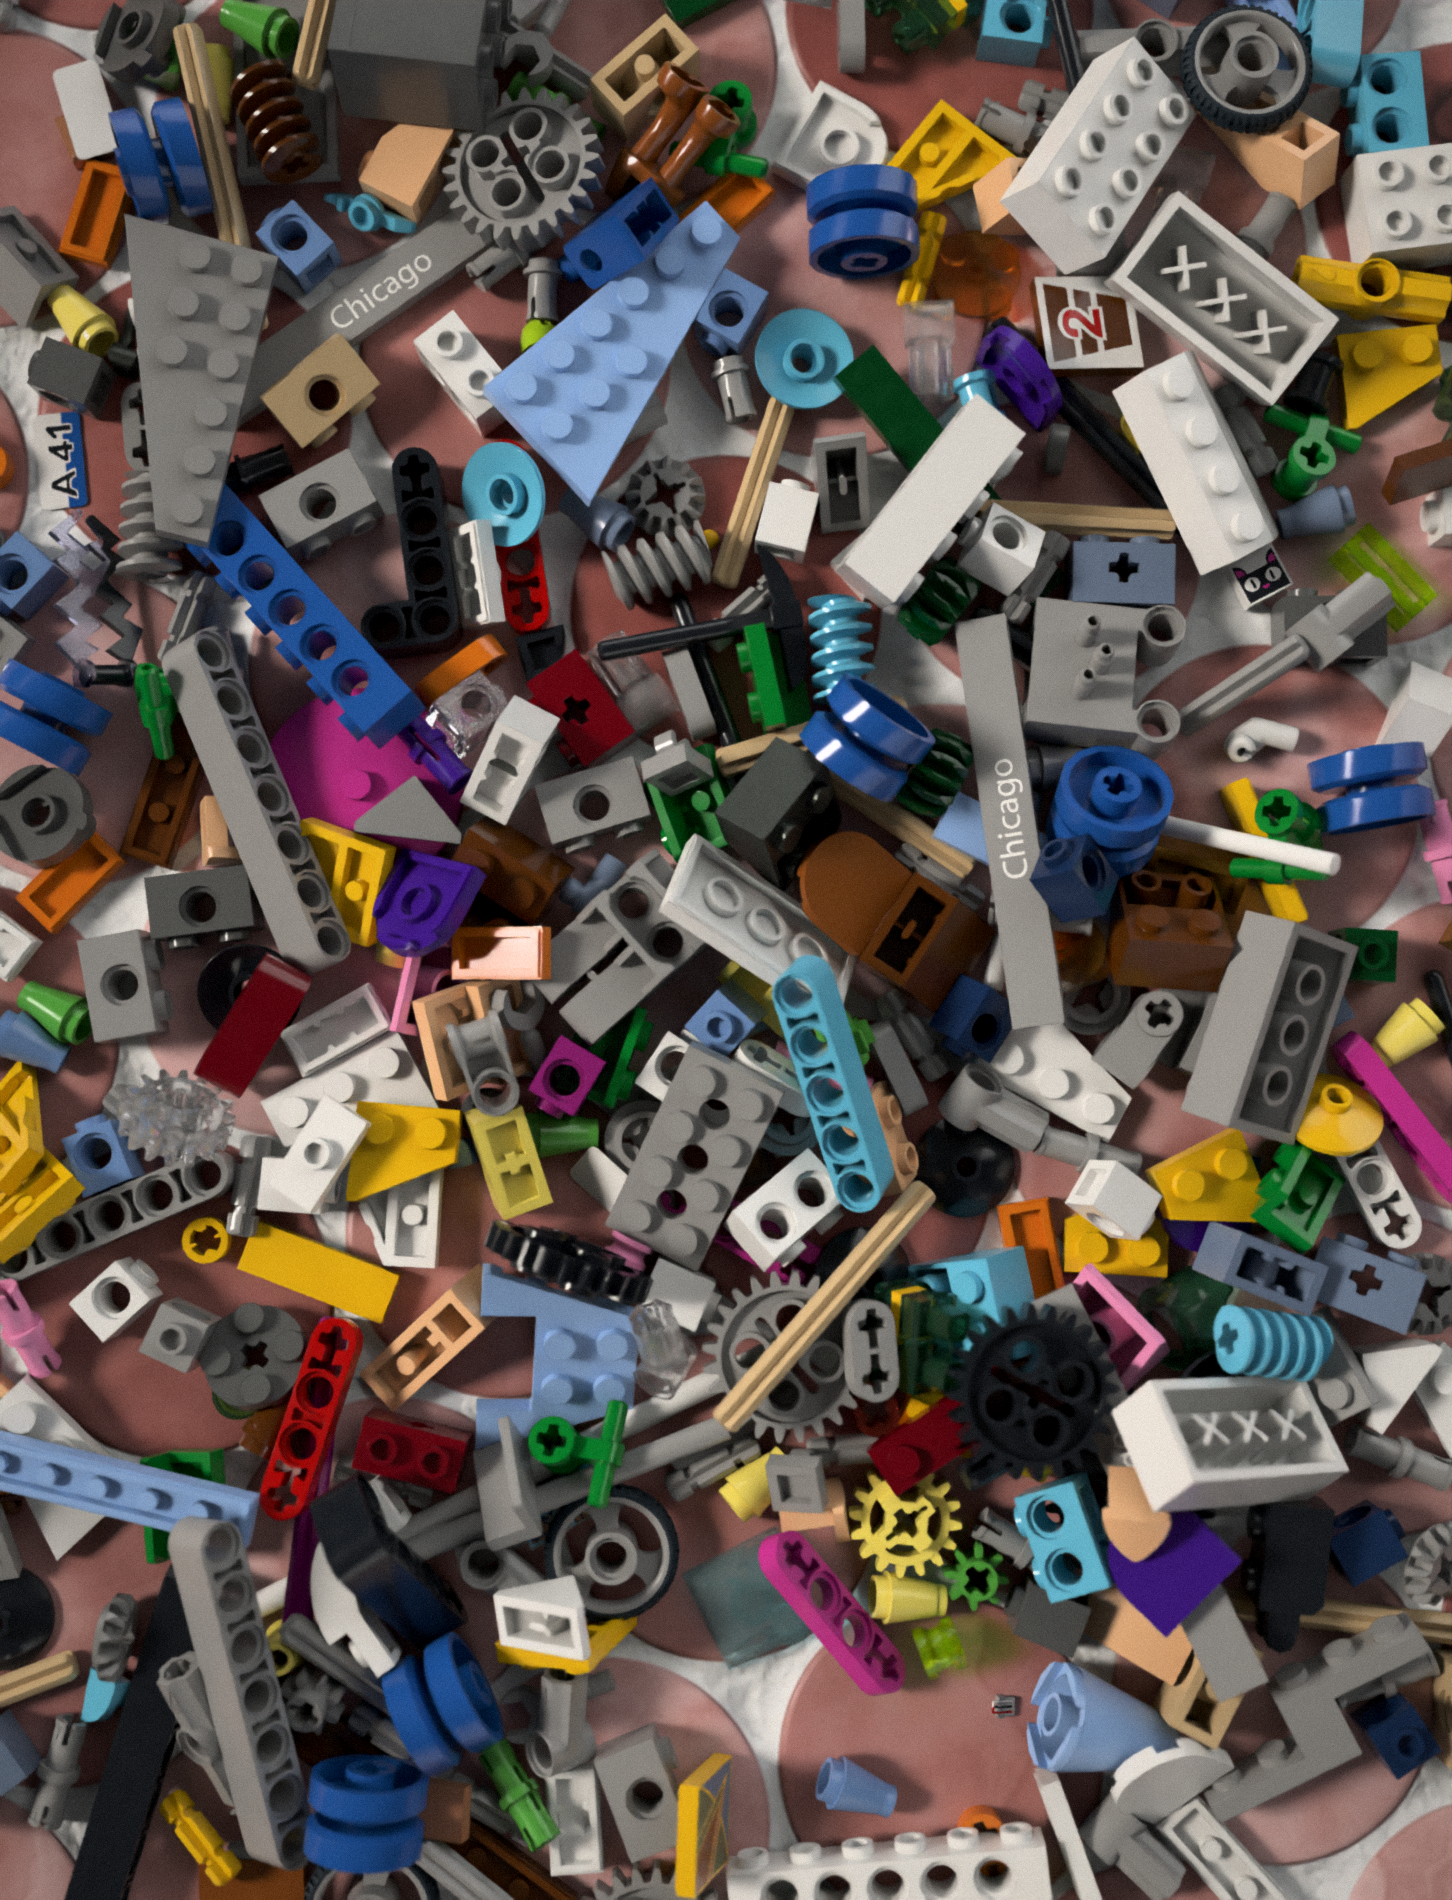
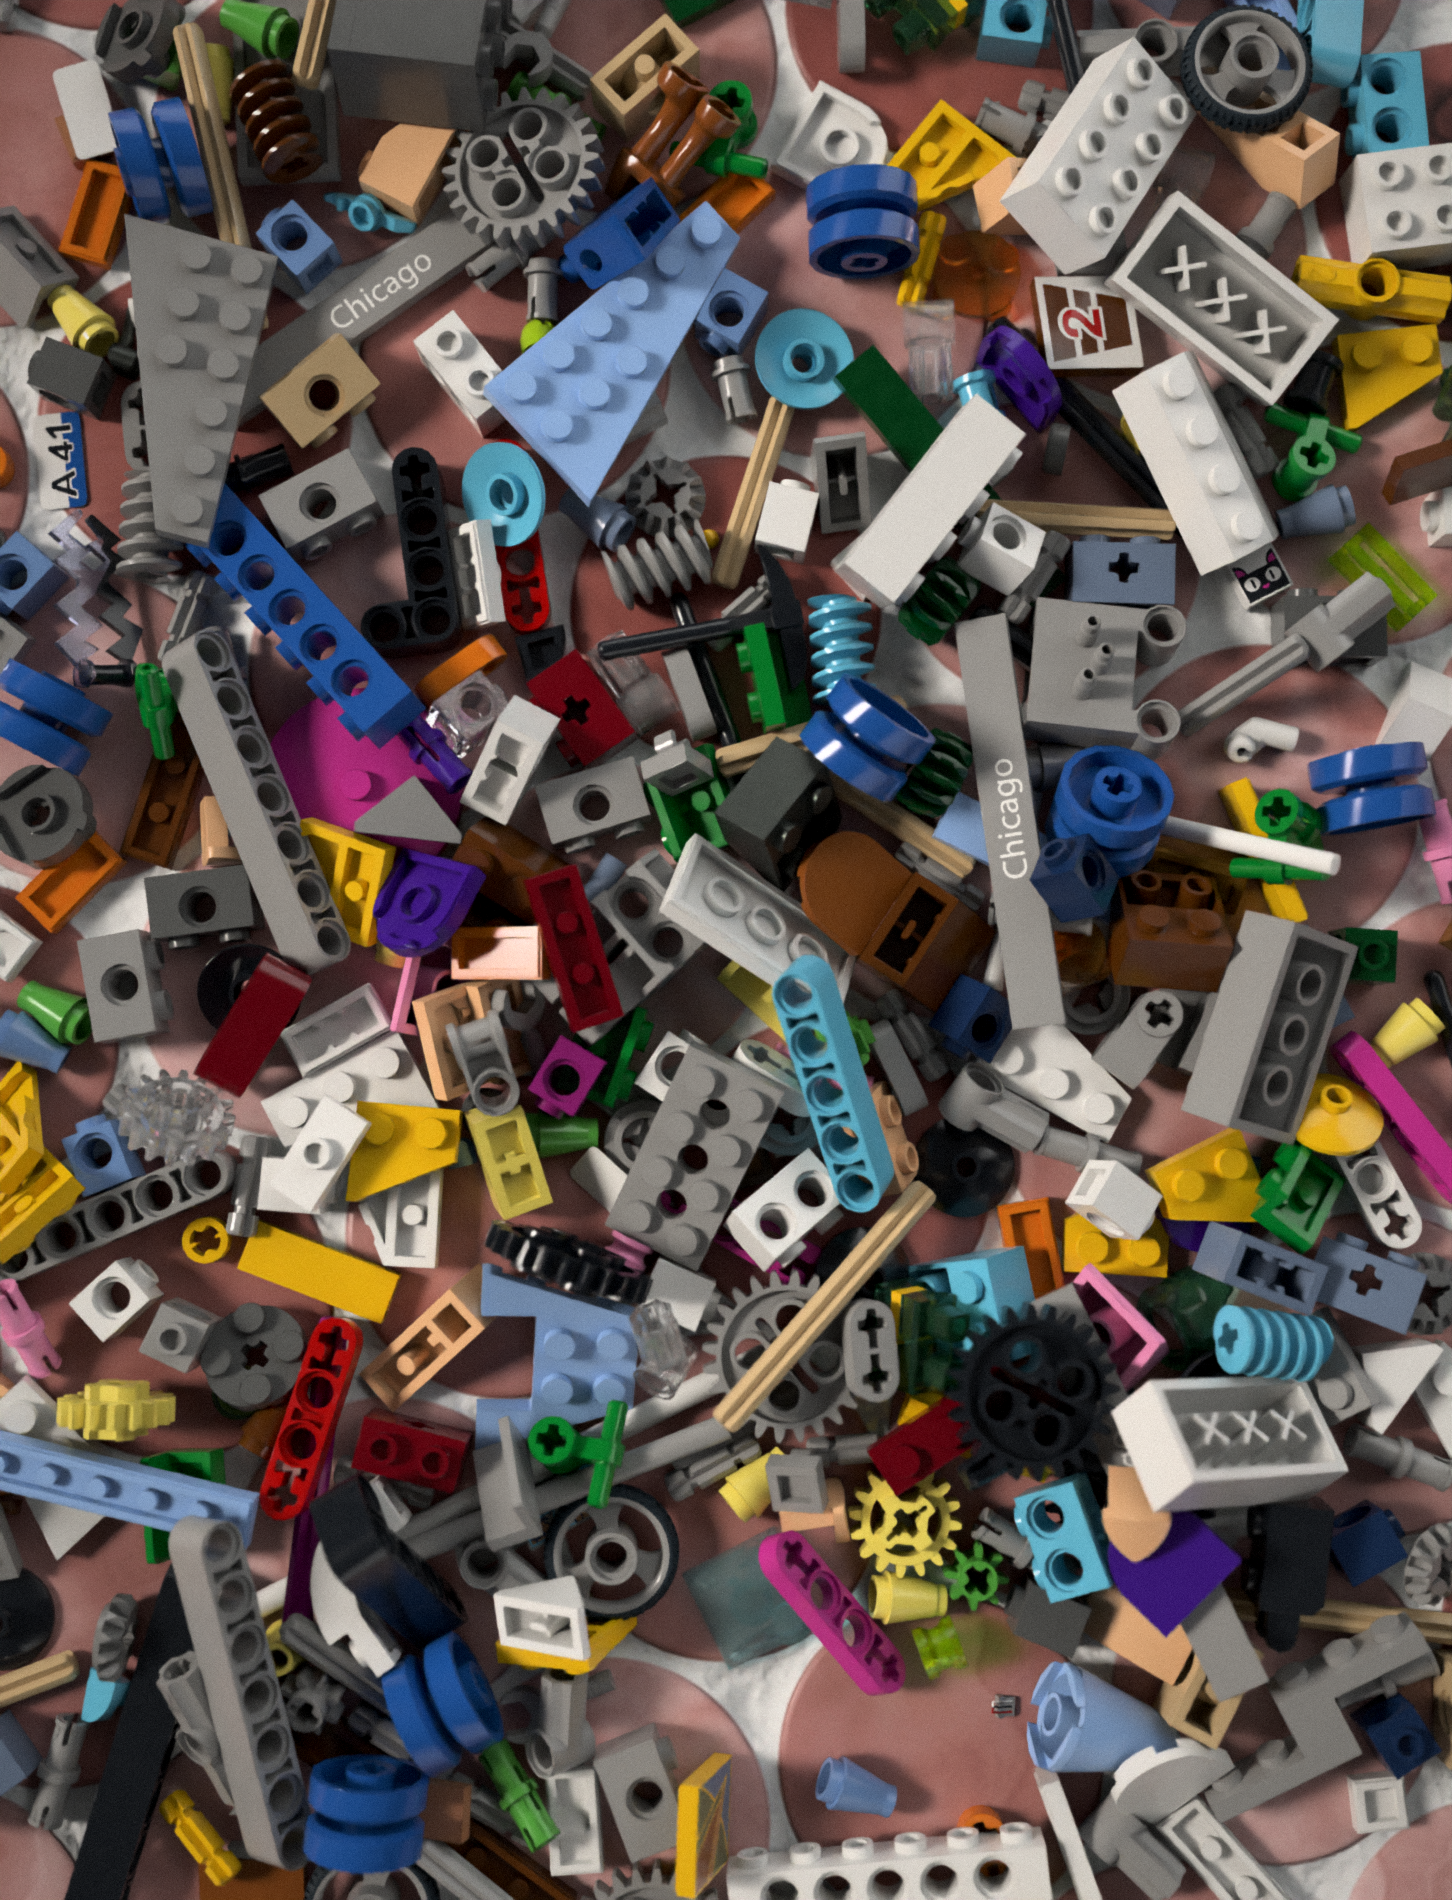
medium blue brick [684,978,769,1057] -> none
clear red bush [851,1383,900,1437] -> none
none -> light yellow gear [56,1379,176,1442]
none -> dark red plate [523,864,625,1033]
none -> white tile [1346,1770,1410,1834]

